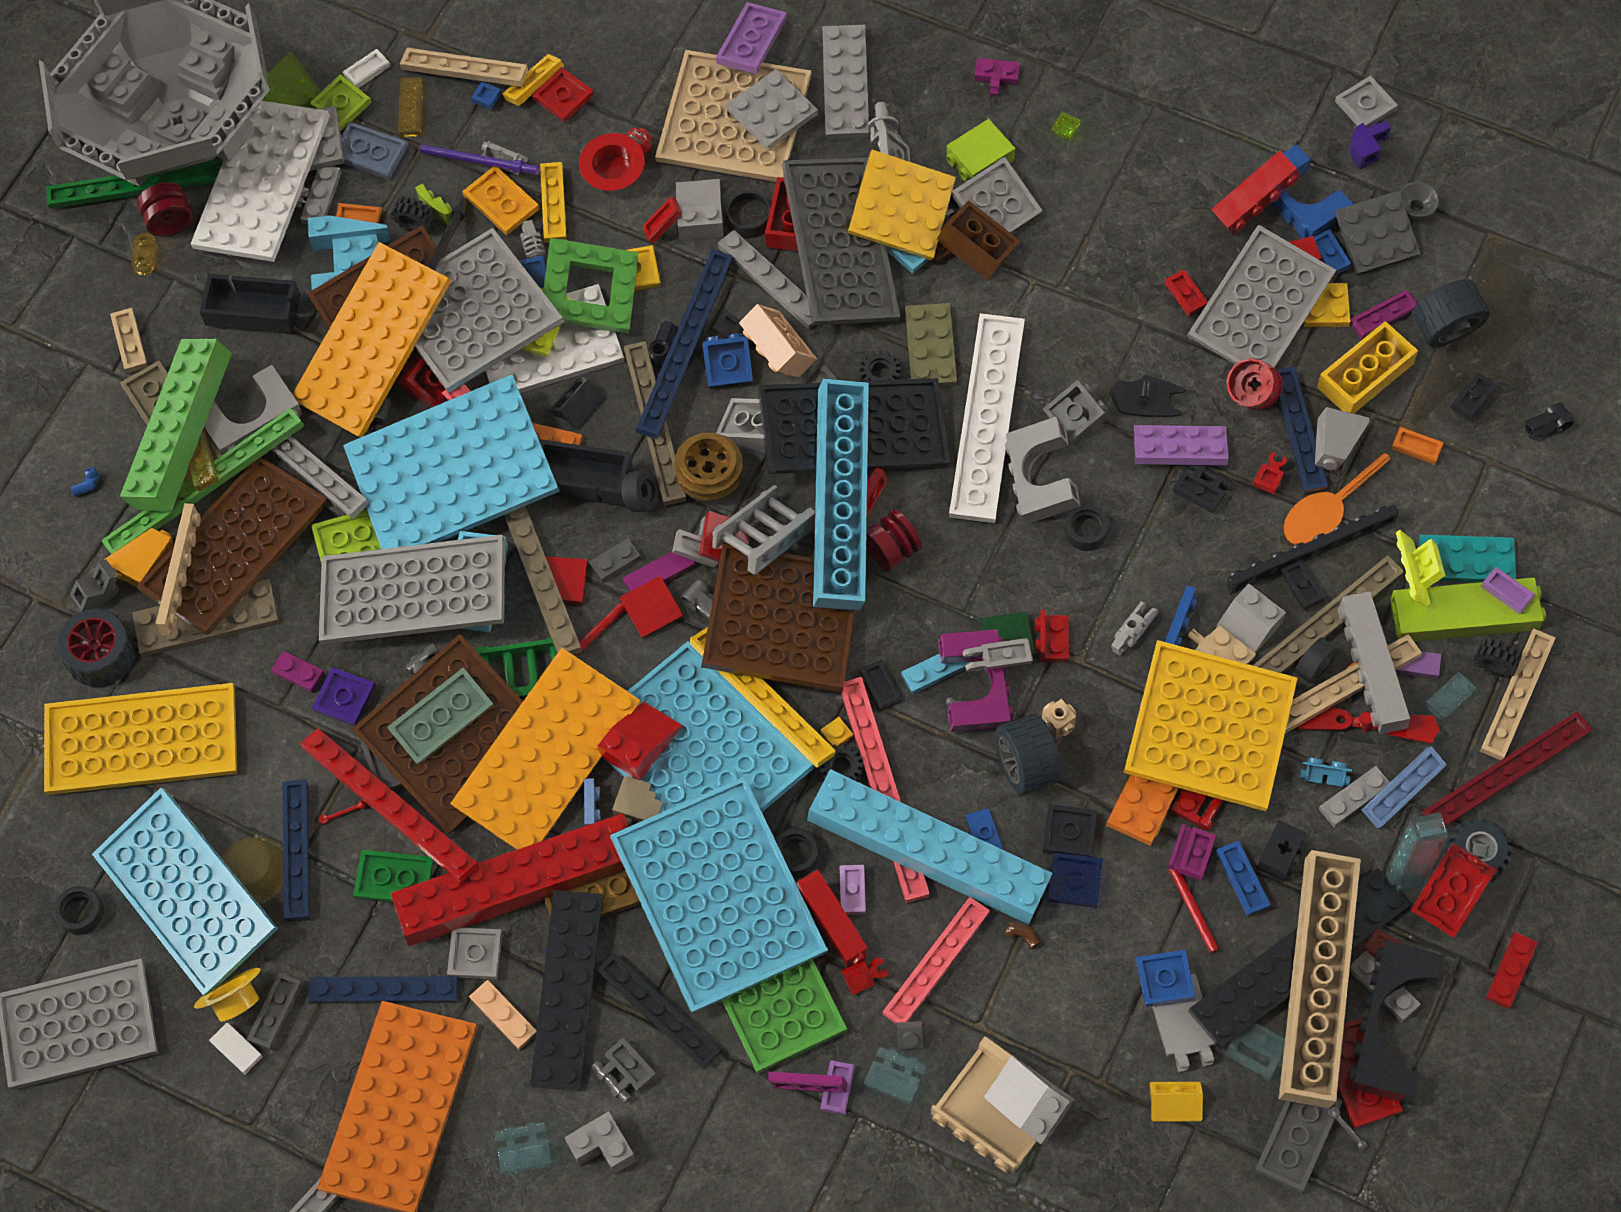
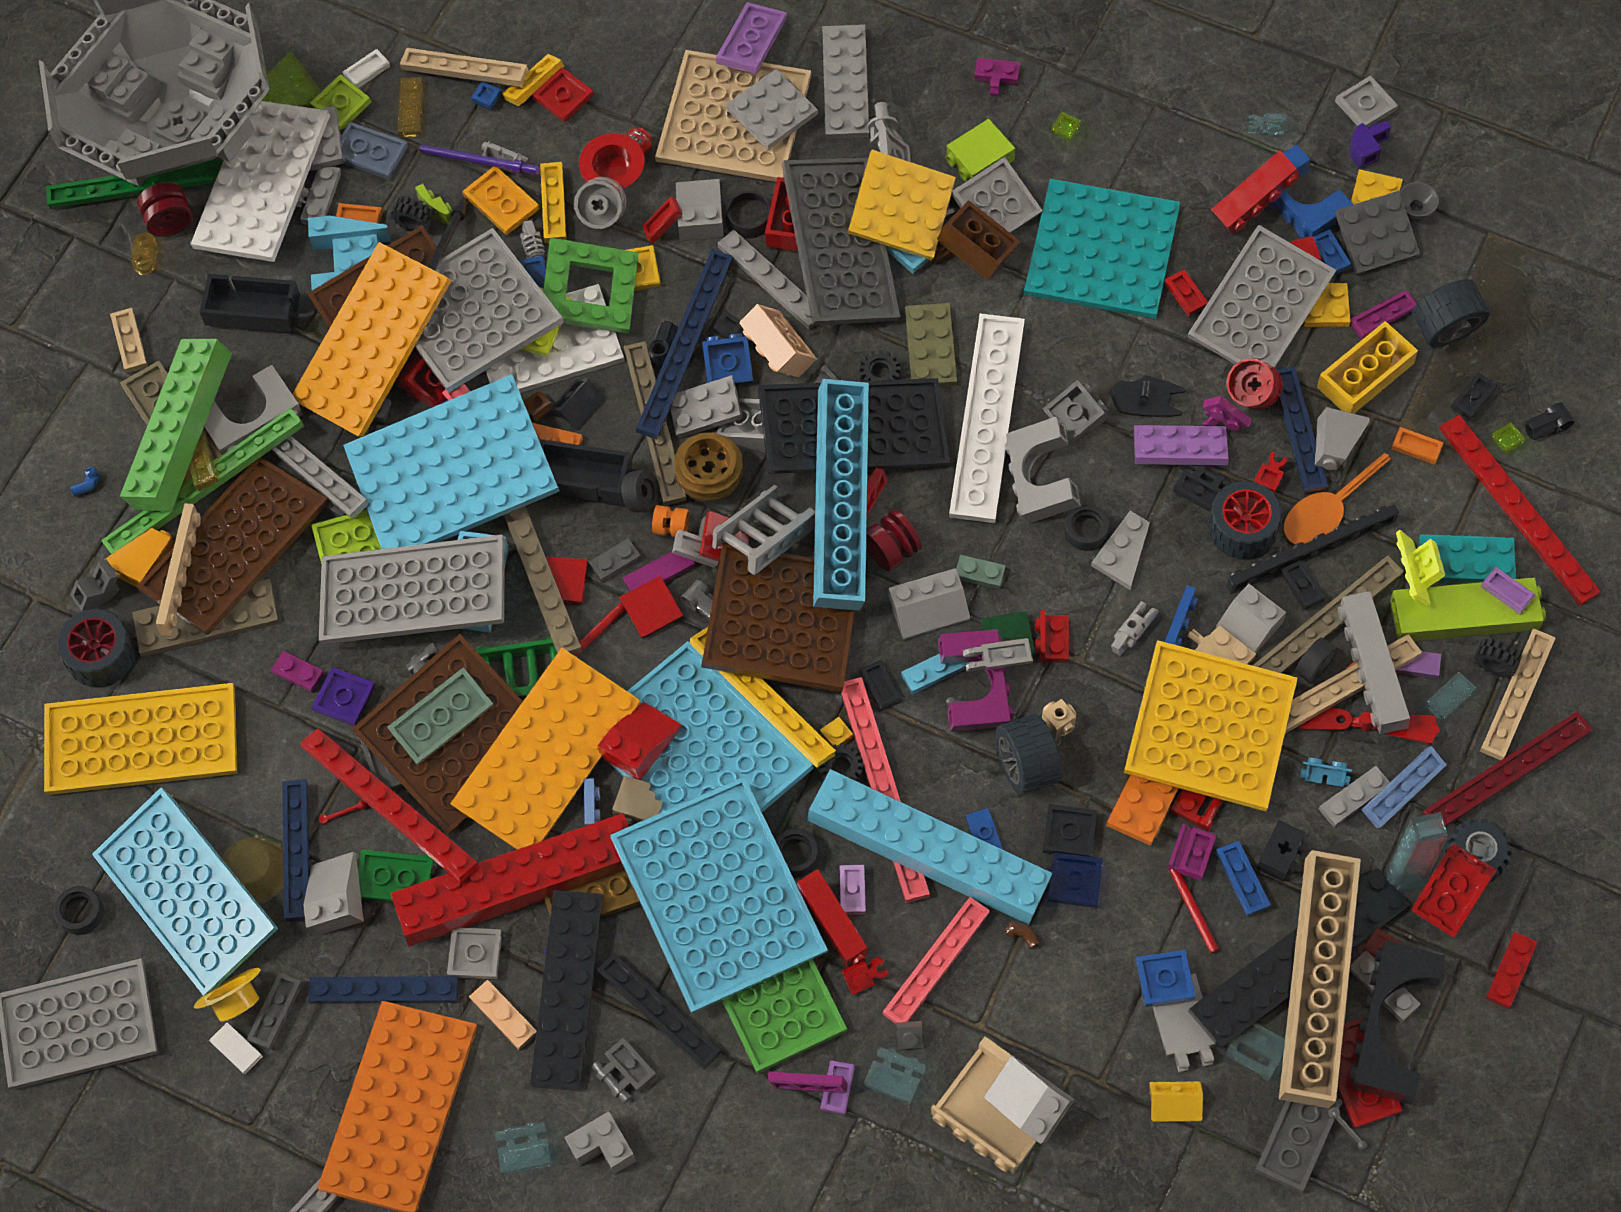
none -> light grey slope [304,852,364,935]
none -> reddish brown plate [524,390,553,421]
none -> light grey wheel [574,177,627,229]
none -> orange wheel [652,505,690,537]
none -> light grey plate [670,375,743,439]
none -> light grey slope [889,568,970,640]
none -> sand green plate [956,555,1006,590]
none -> teal plate [1024,179,1180,319]
none -> light grey wing [1091,511,1150,590]
none -> magenta plate [1202,396,1252,431]
none -> black wheel [1208,480,1282,559]
none -> clear light blue plate [1247,113,1287,135]
none -> yellow plate [1351,169,1403,204]
none -> red plate [1439,415,1601,606]
none -> clear neon green plate [1491,422,1525,454]

